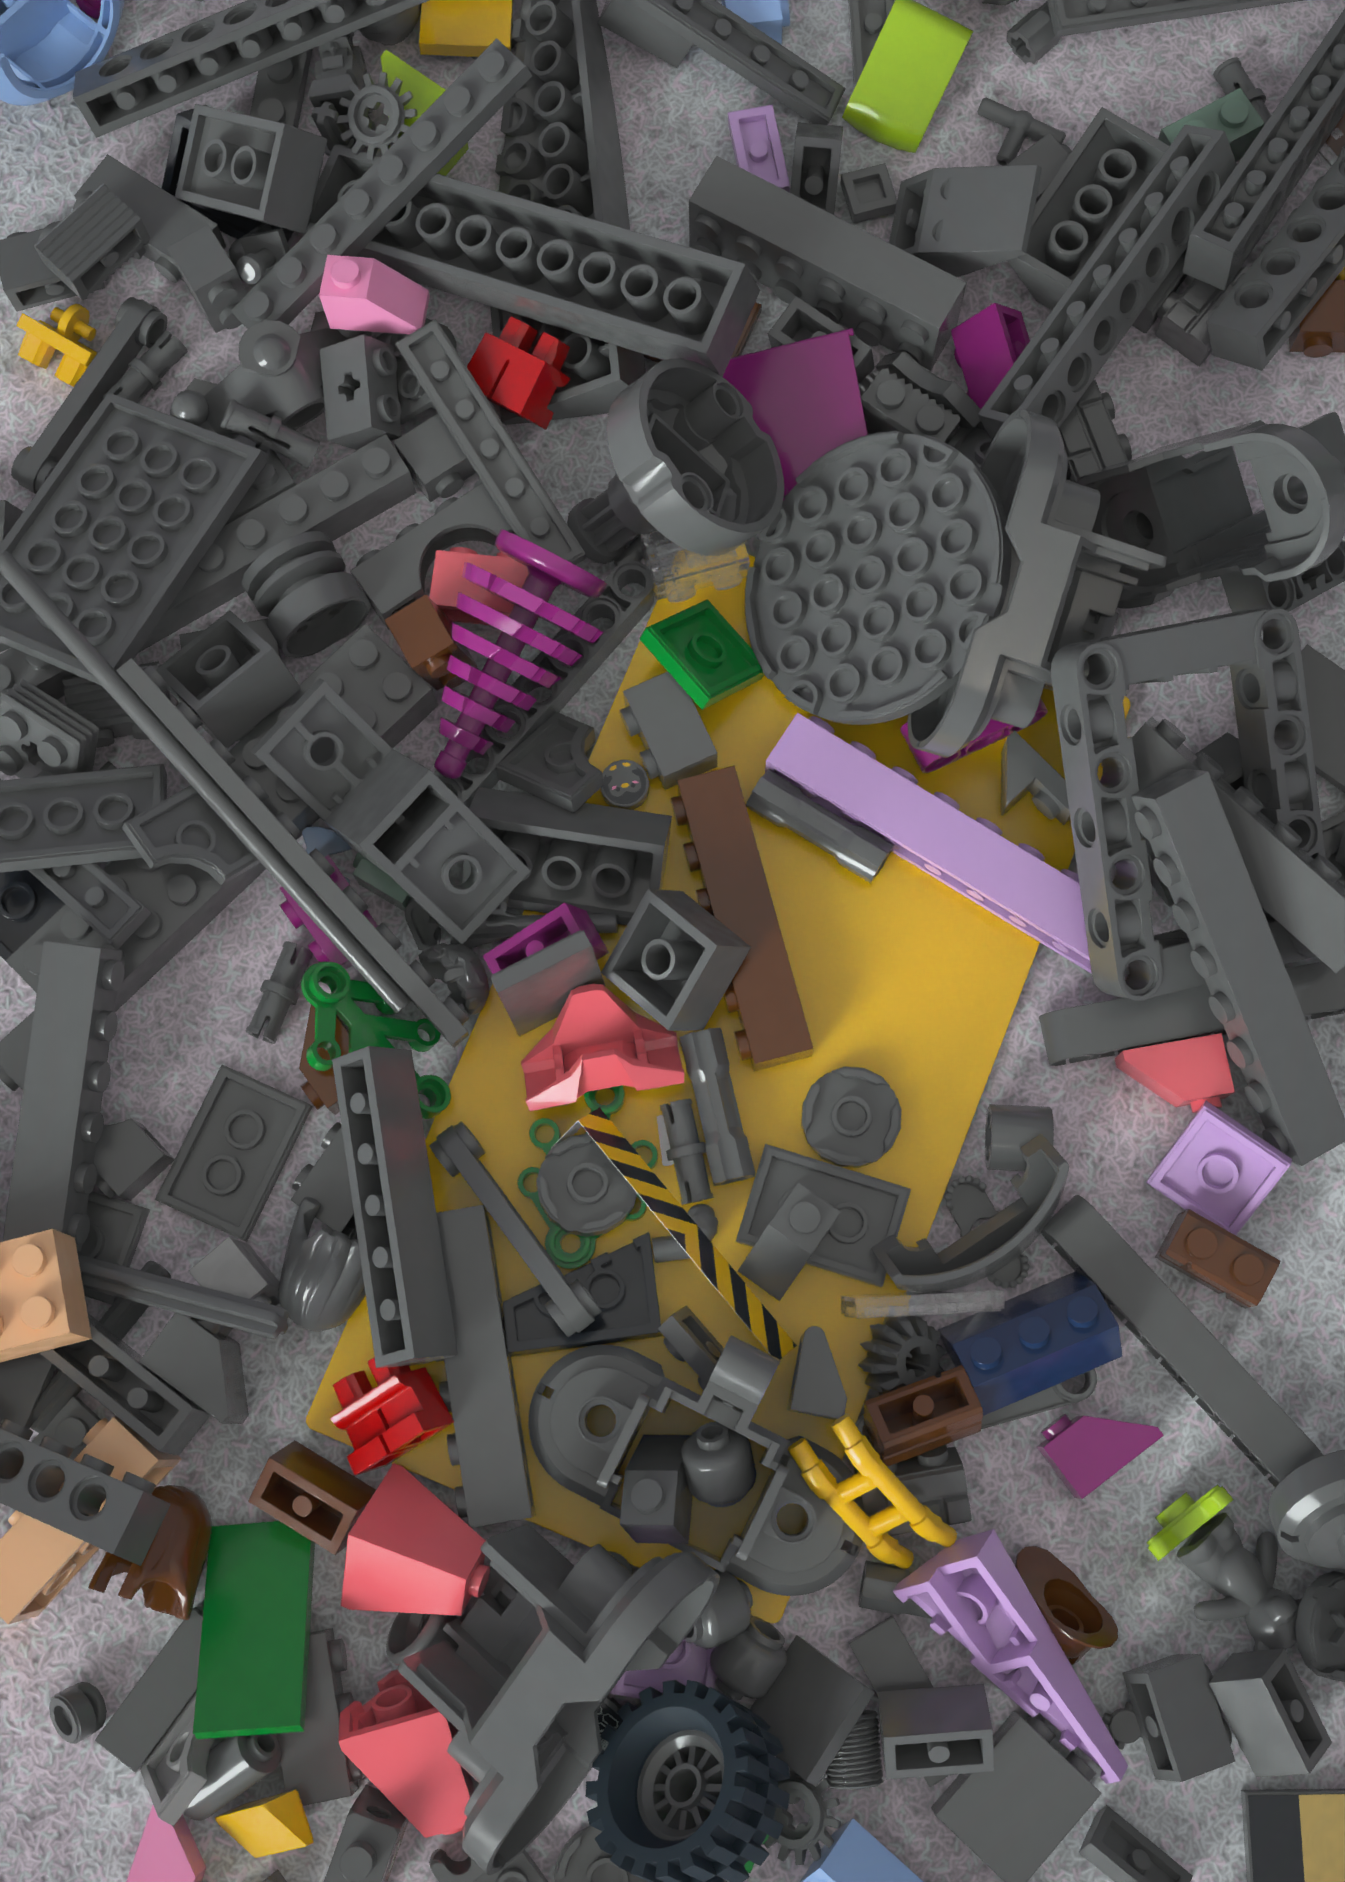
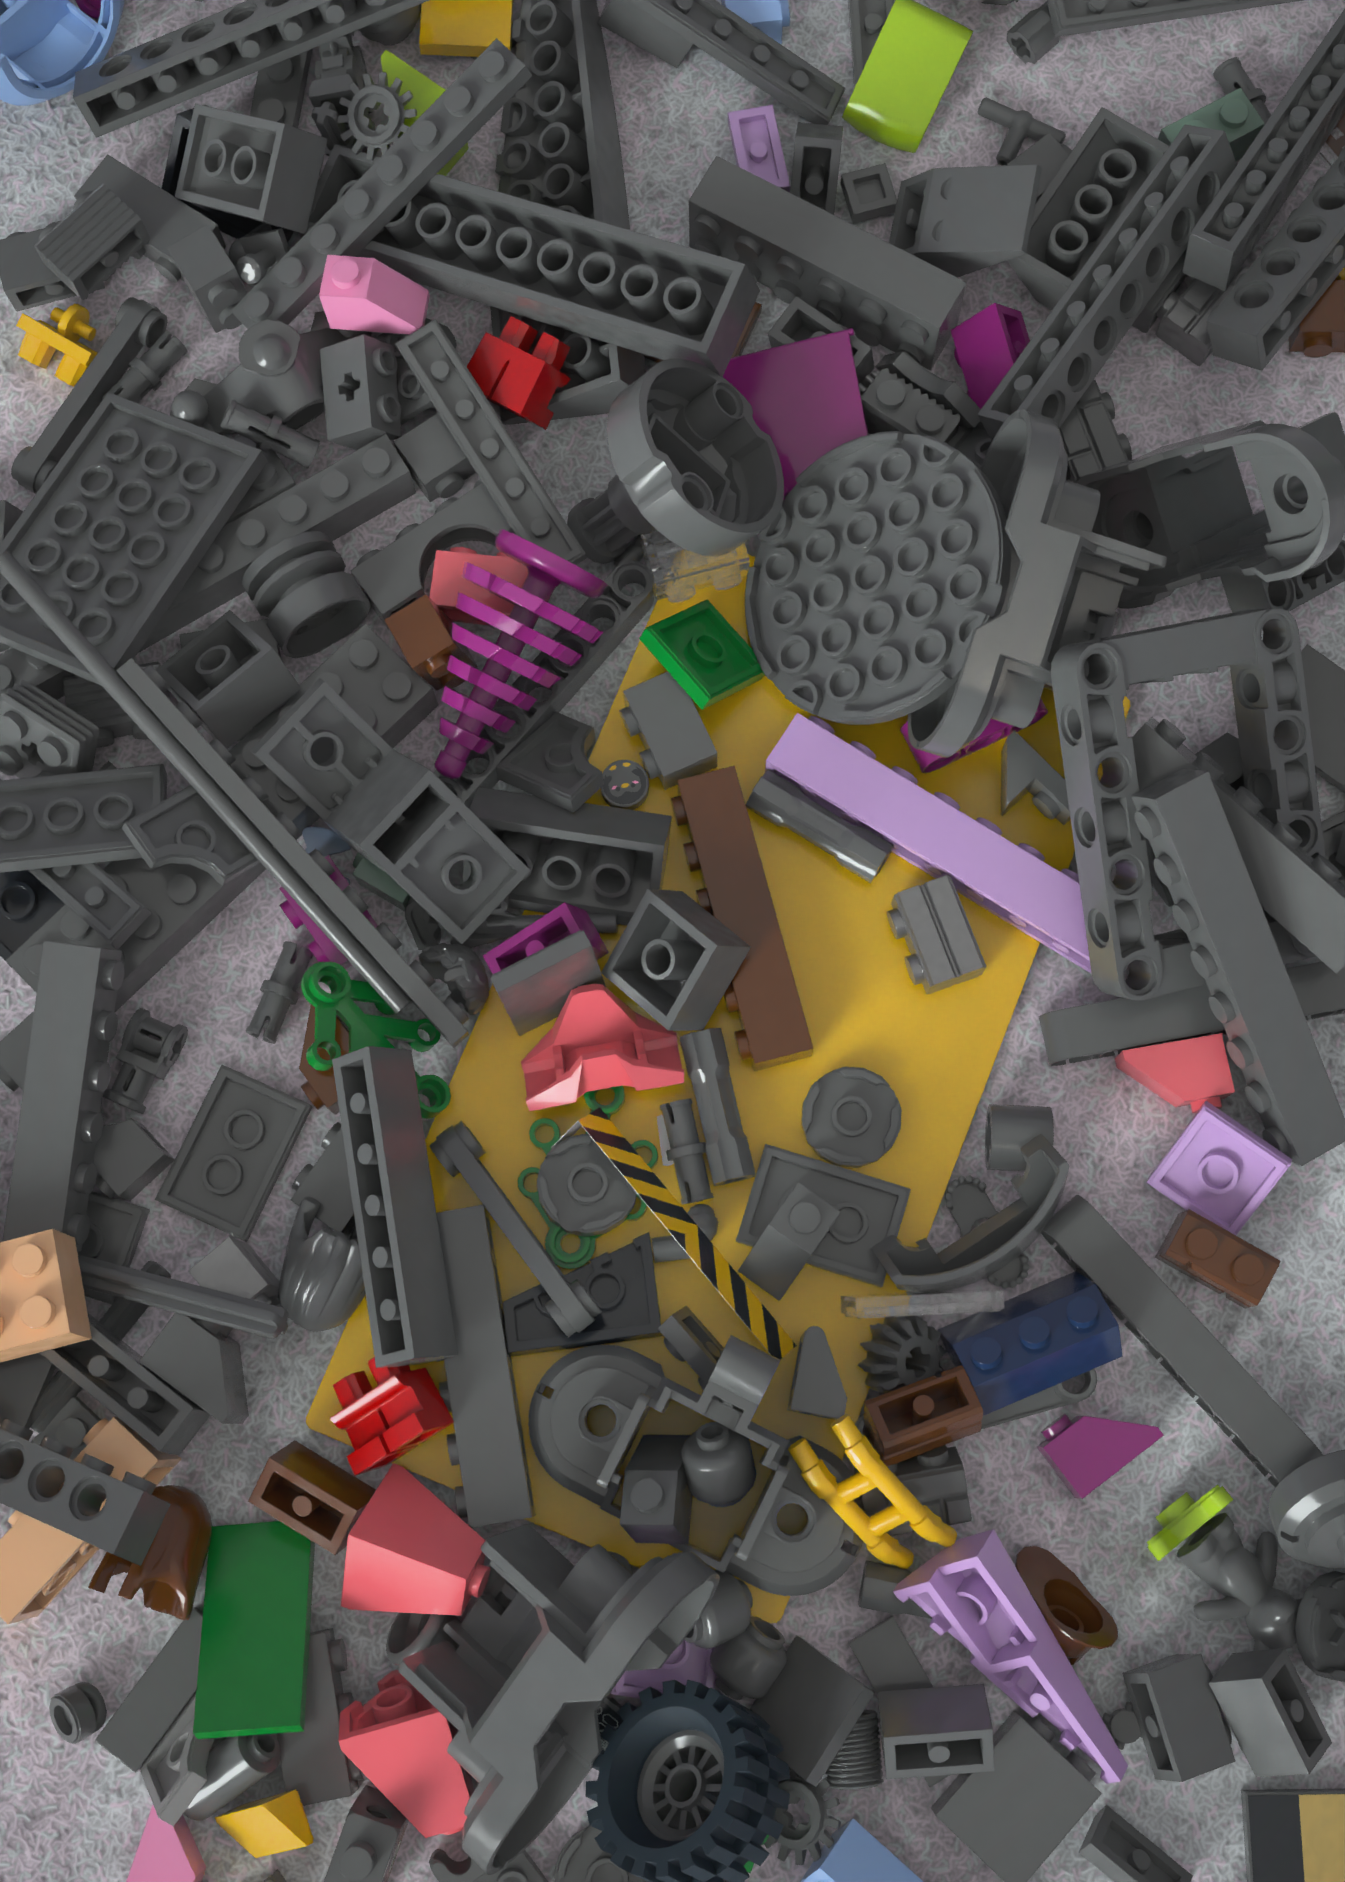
none -> dark grey connector [102,1008,188,1114]
none -> flat silver brick [887,875,986,994]

